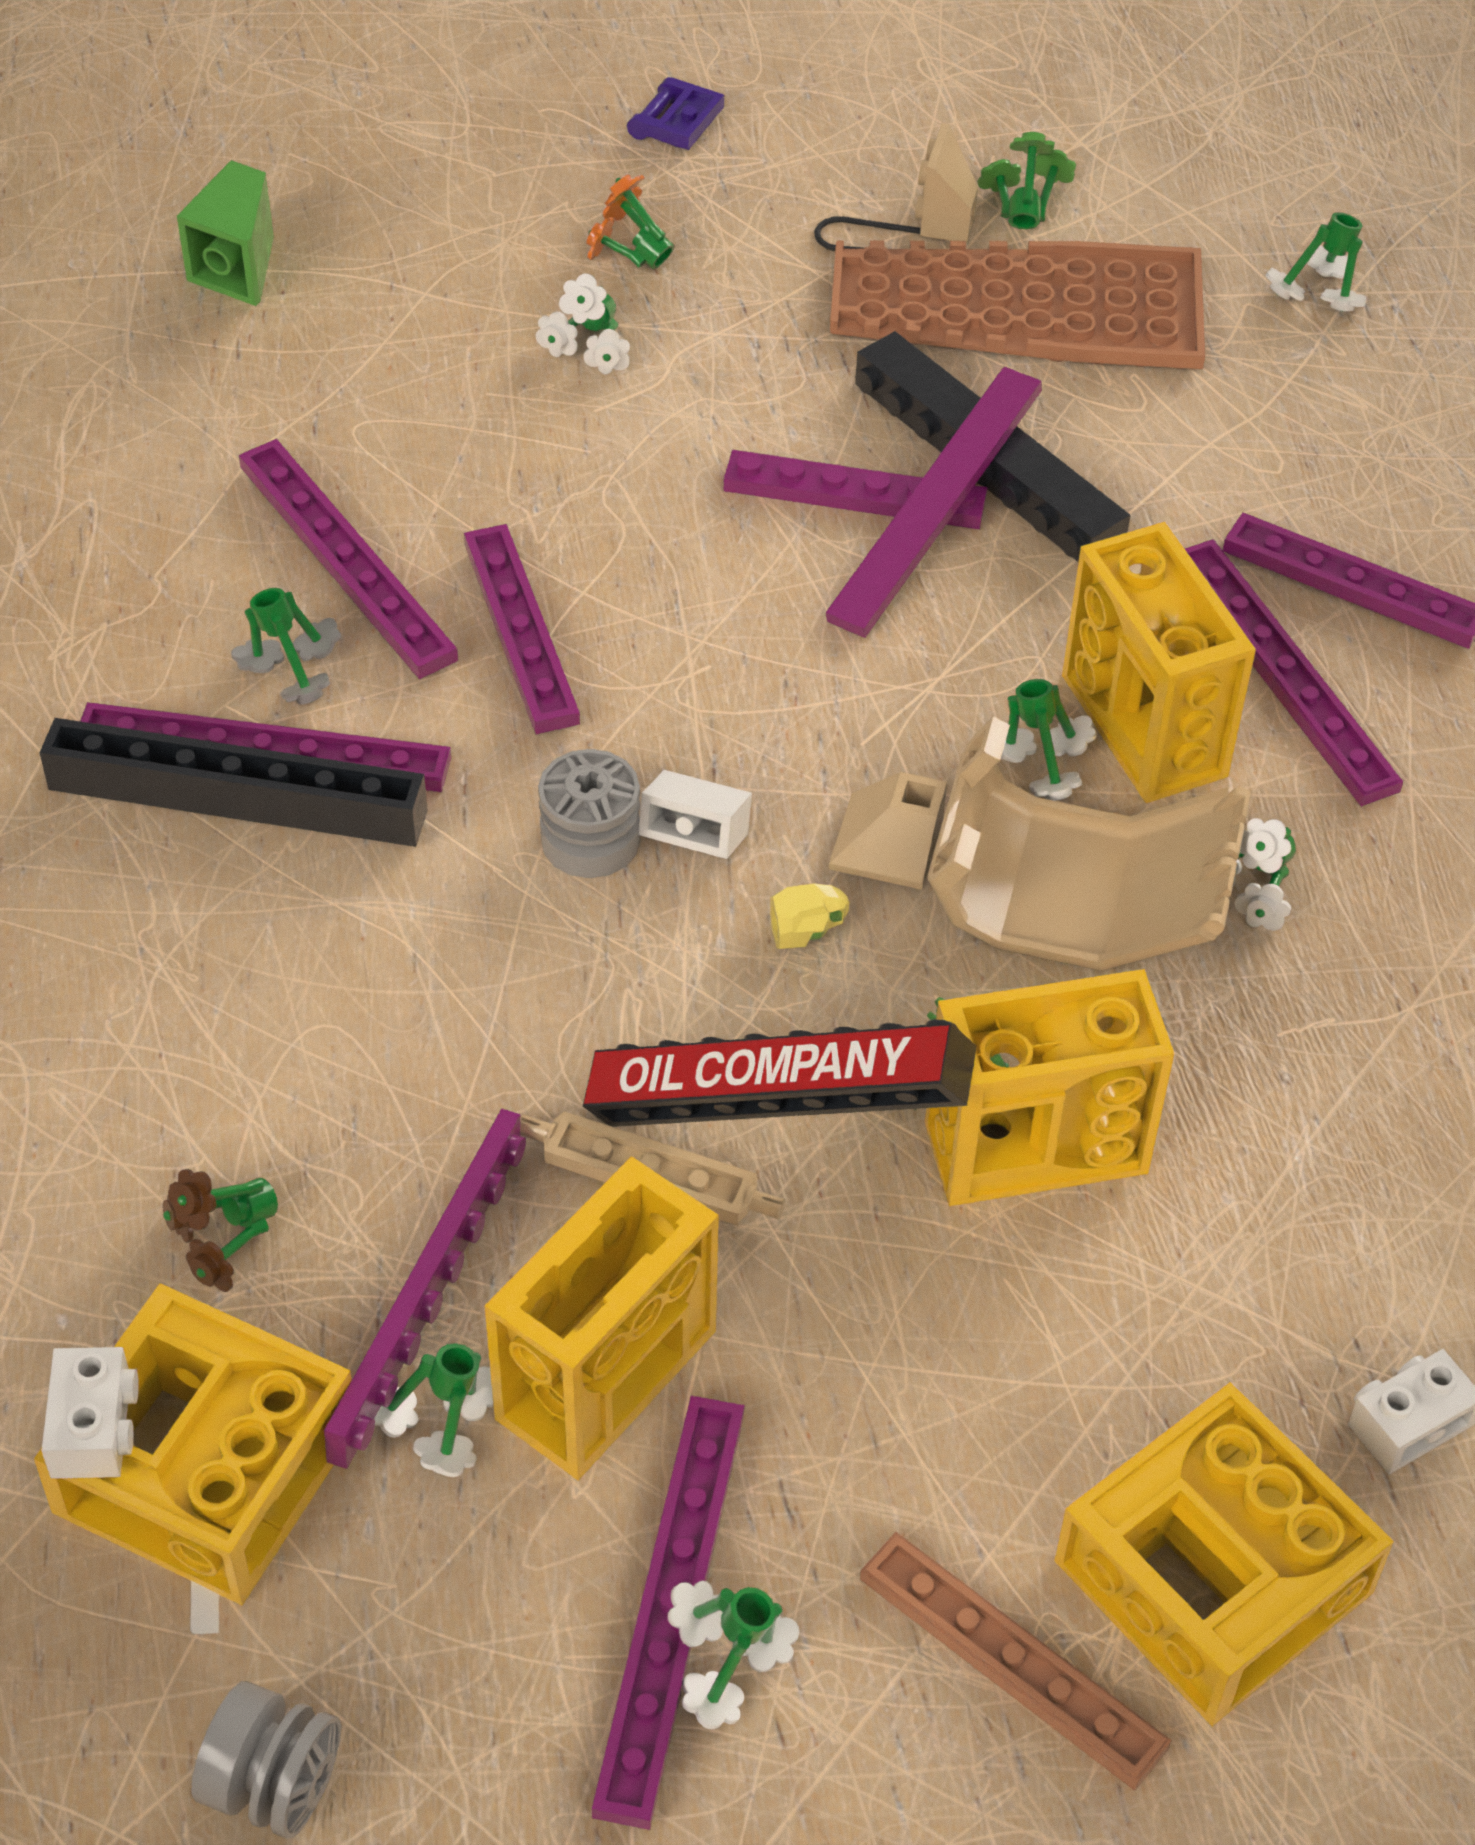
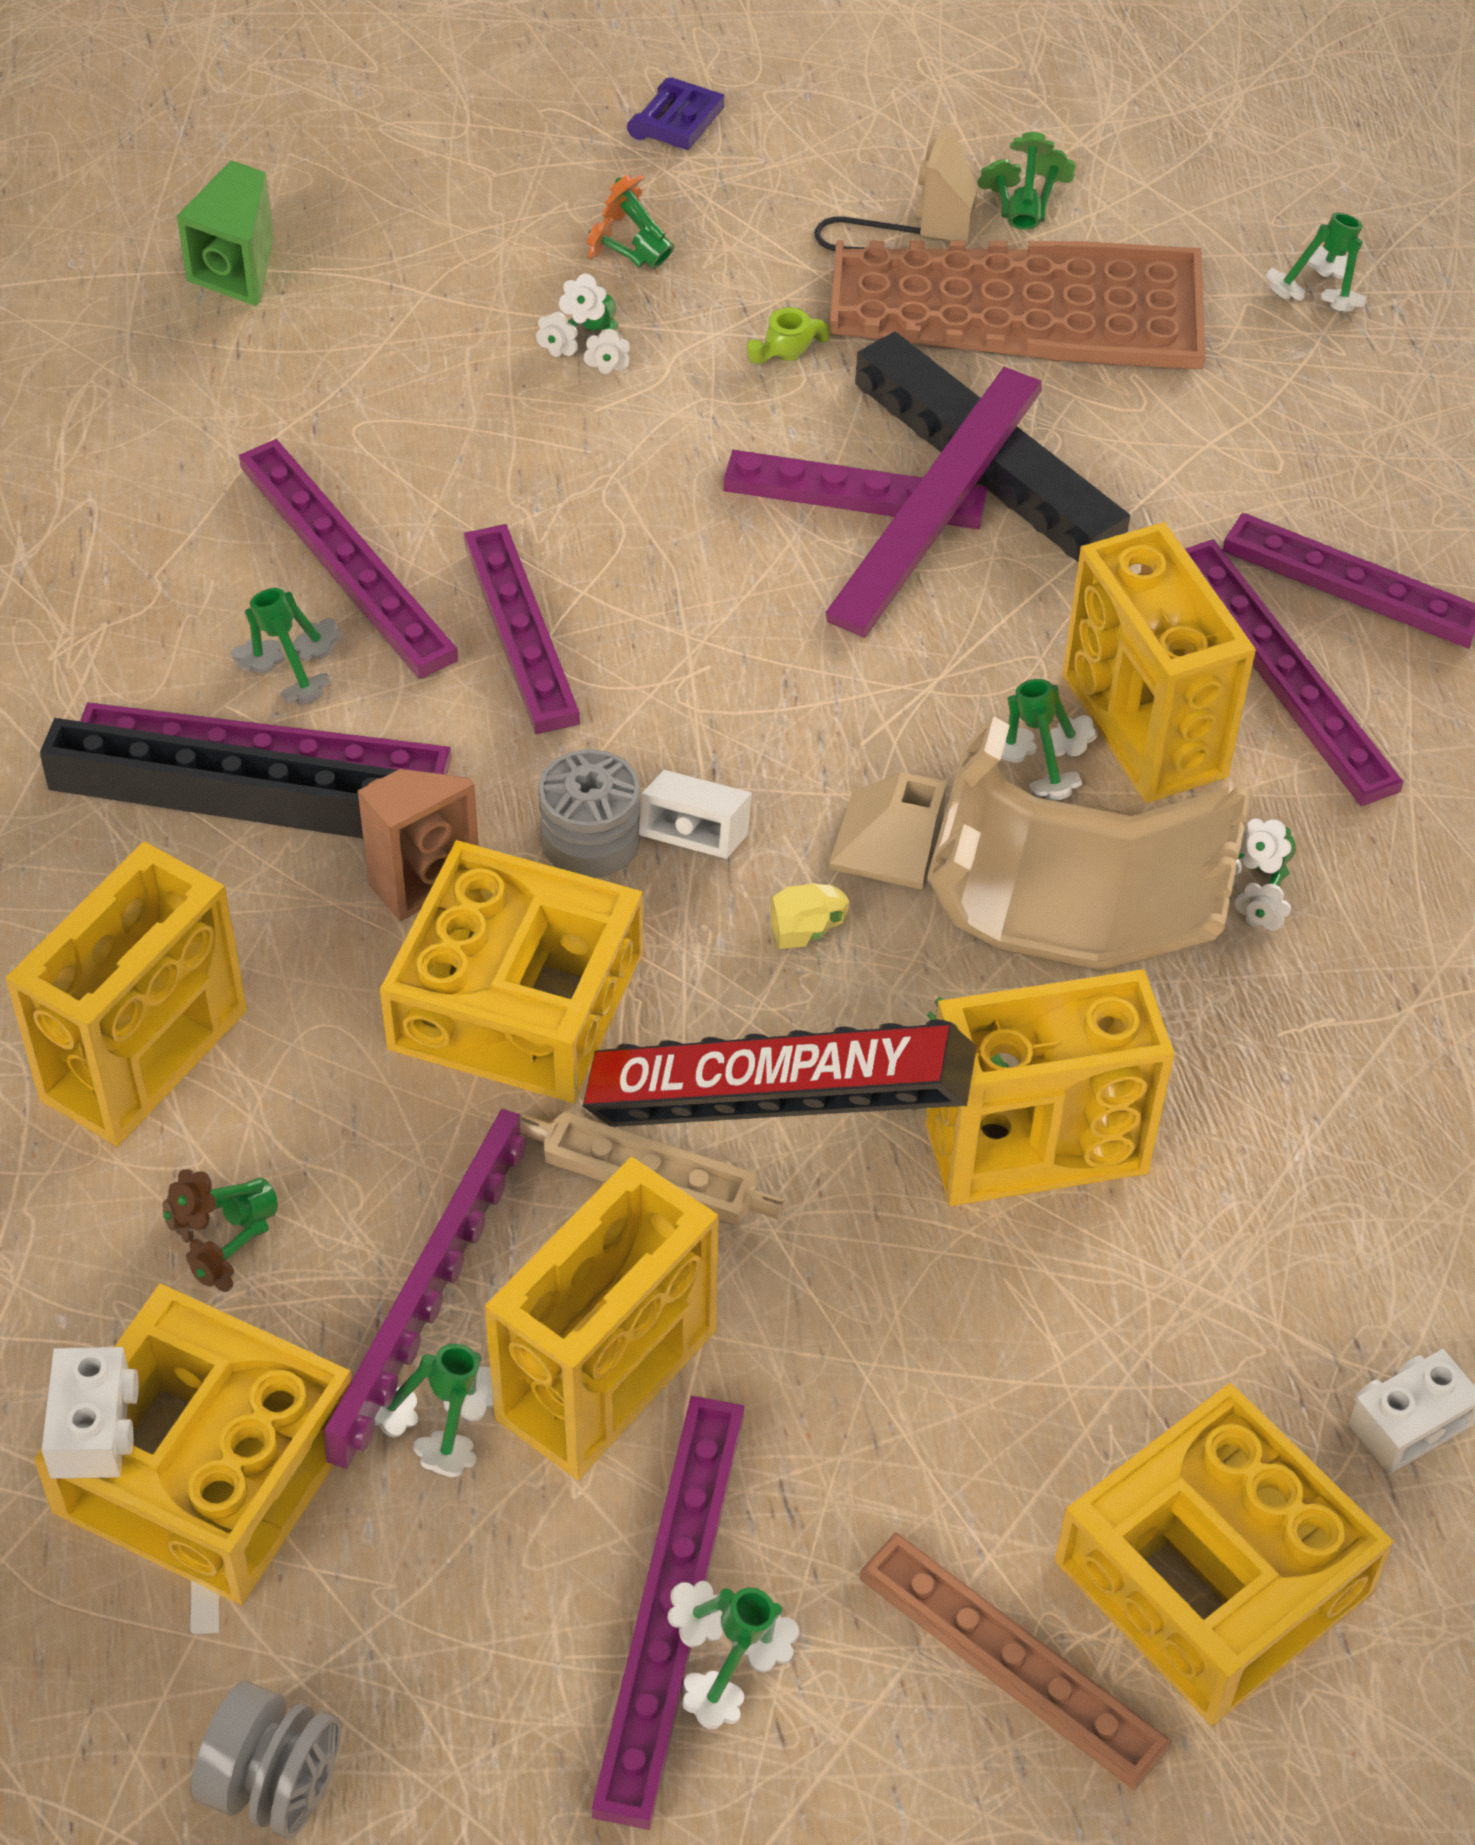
none -> yellow piece [5,841,247,1147]
none -> nougat slope [358,769,479,921]
none -> yellow piece [380,840,643,1104]
none -> lime piece [747,307,830,365]

